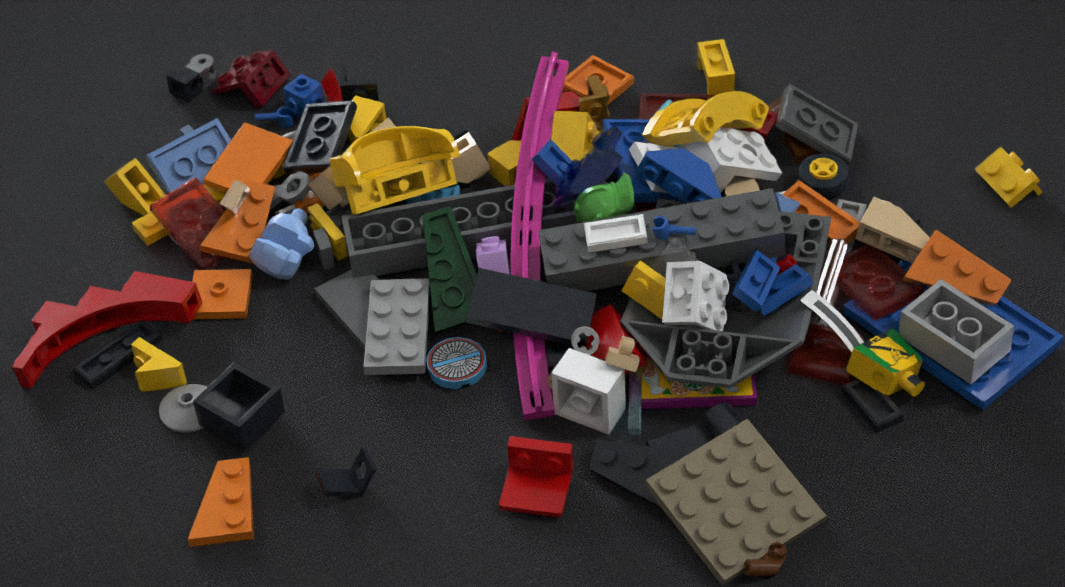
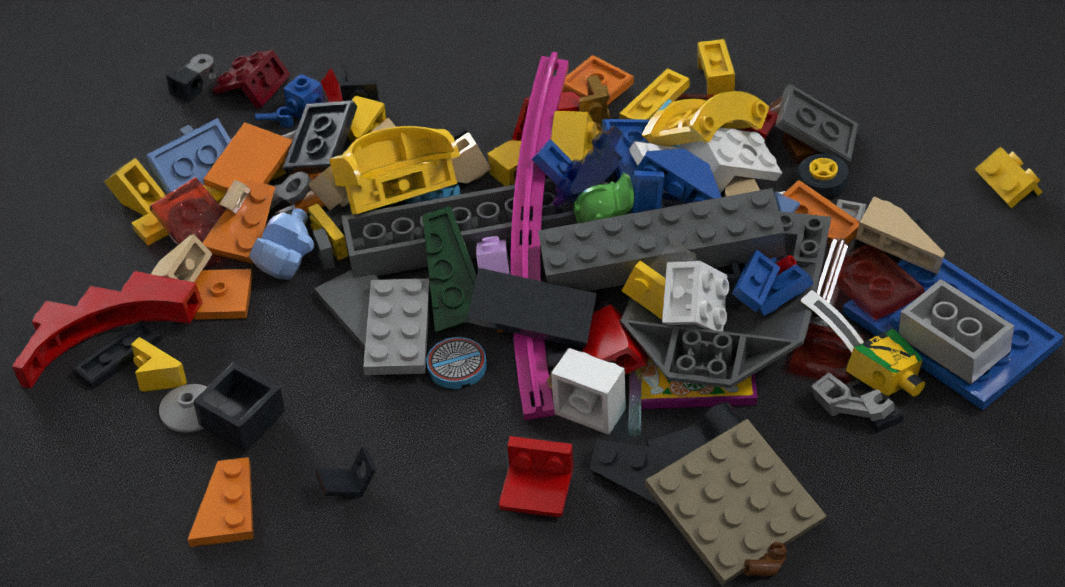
light grey bush [571,326,600,355] -> none
white tile [584,214,648,253] -> none
tan tile [605,336,640,372] -> none
blue hand [652,216,696,240] -> none
orange wing [902,230,1012,307] -> none
none -> tan slope [151,234,212,282]
none -> yellow plate [619,68,690,120]
none -> blue tile [630,170,665,214]
none -> light grey piece [811,372,895,421]

